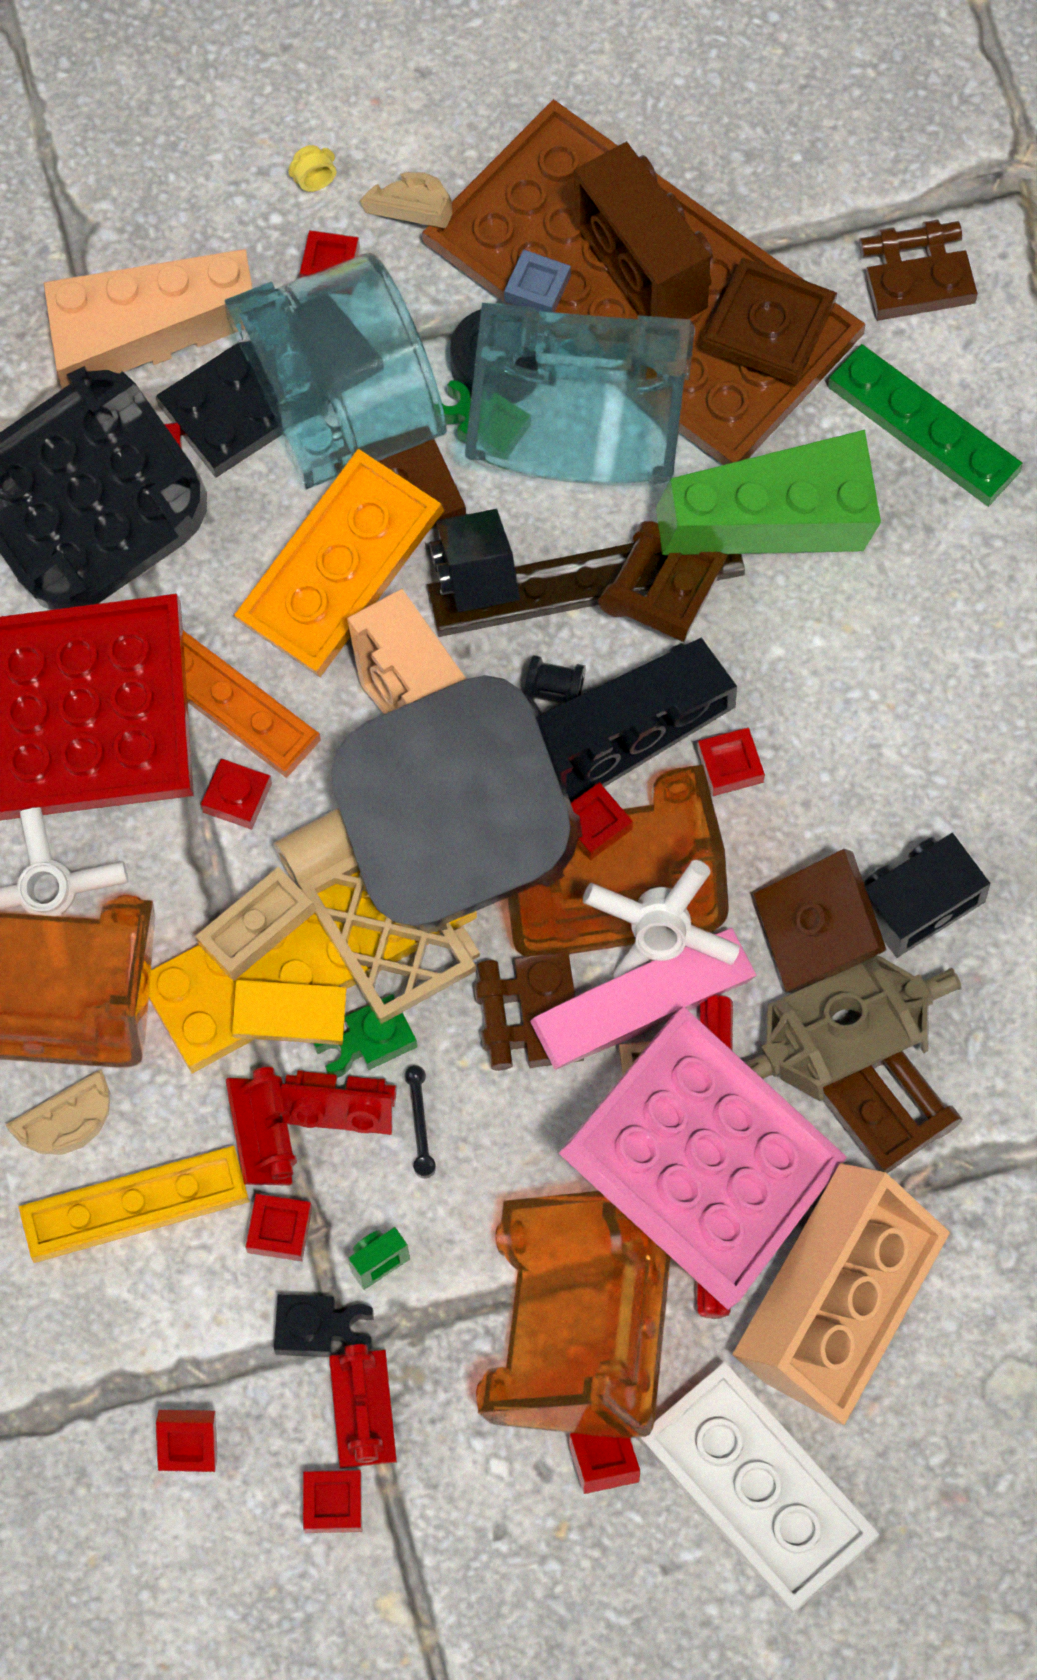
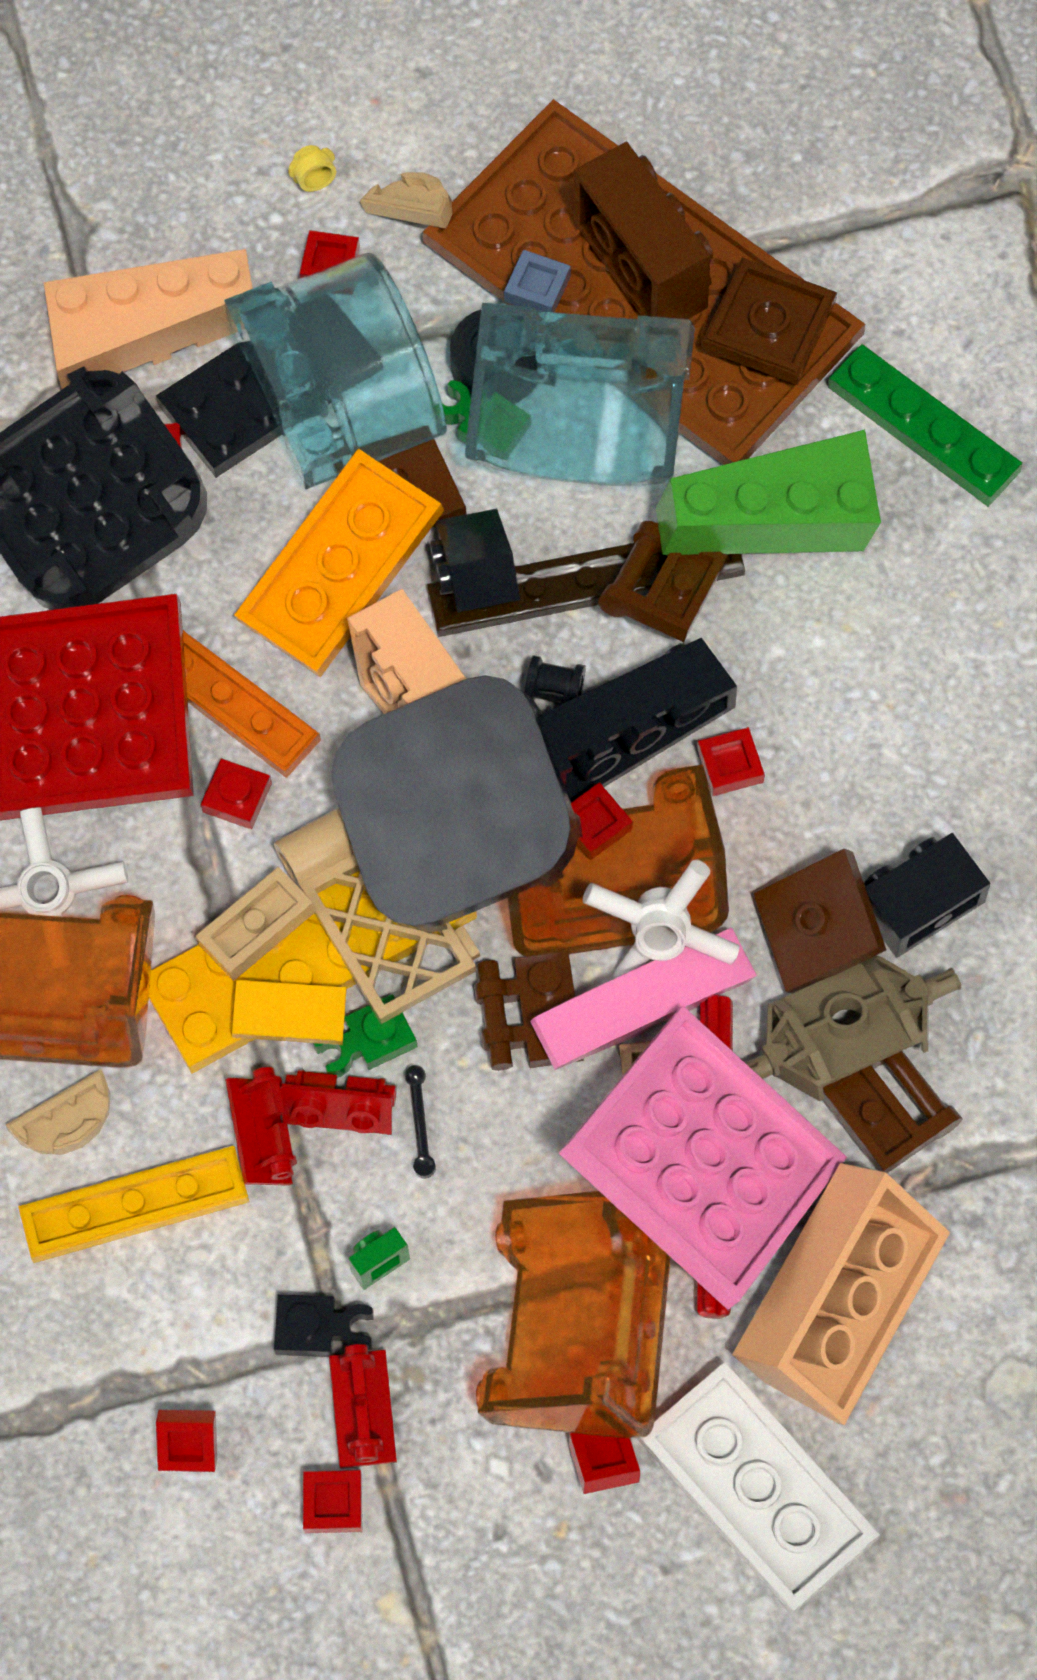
red plate [245,1194,312,1262] -> none
reddish brown plate [859,219,978,321] -> none

